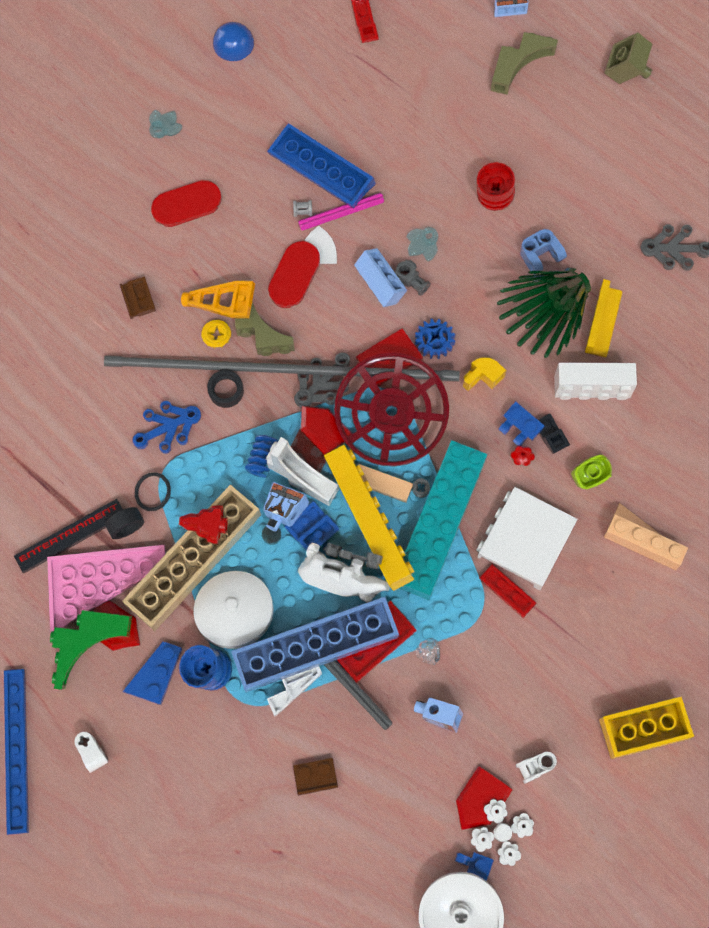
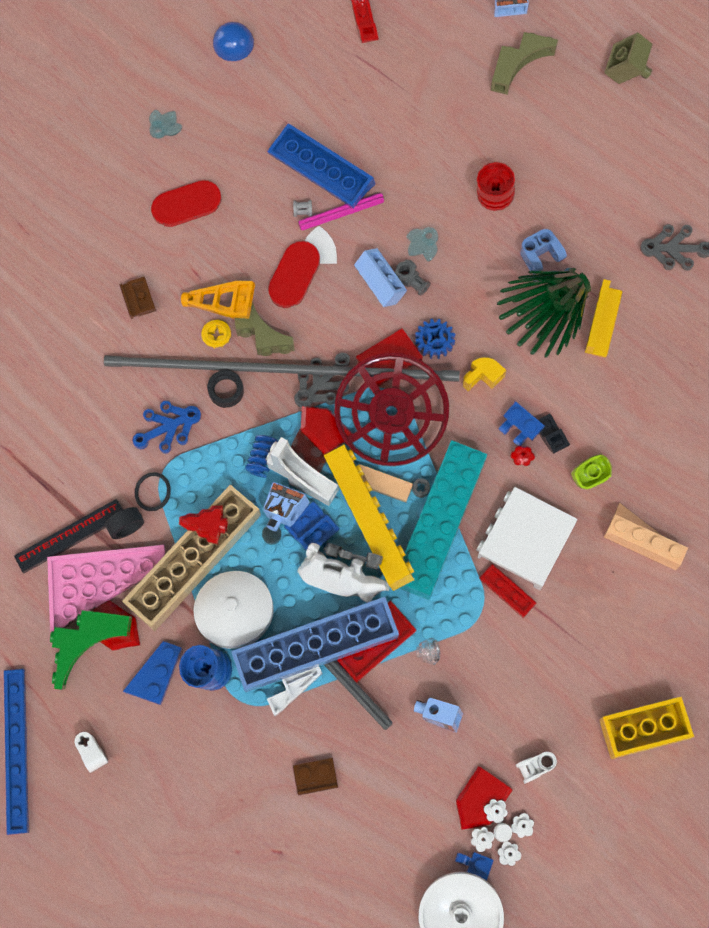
white brick [554,363,637,400] -> none

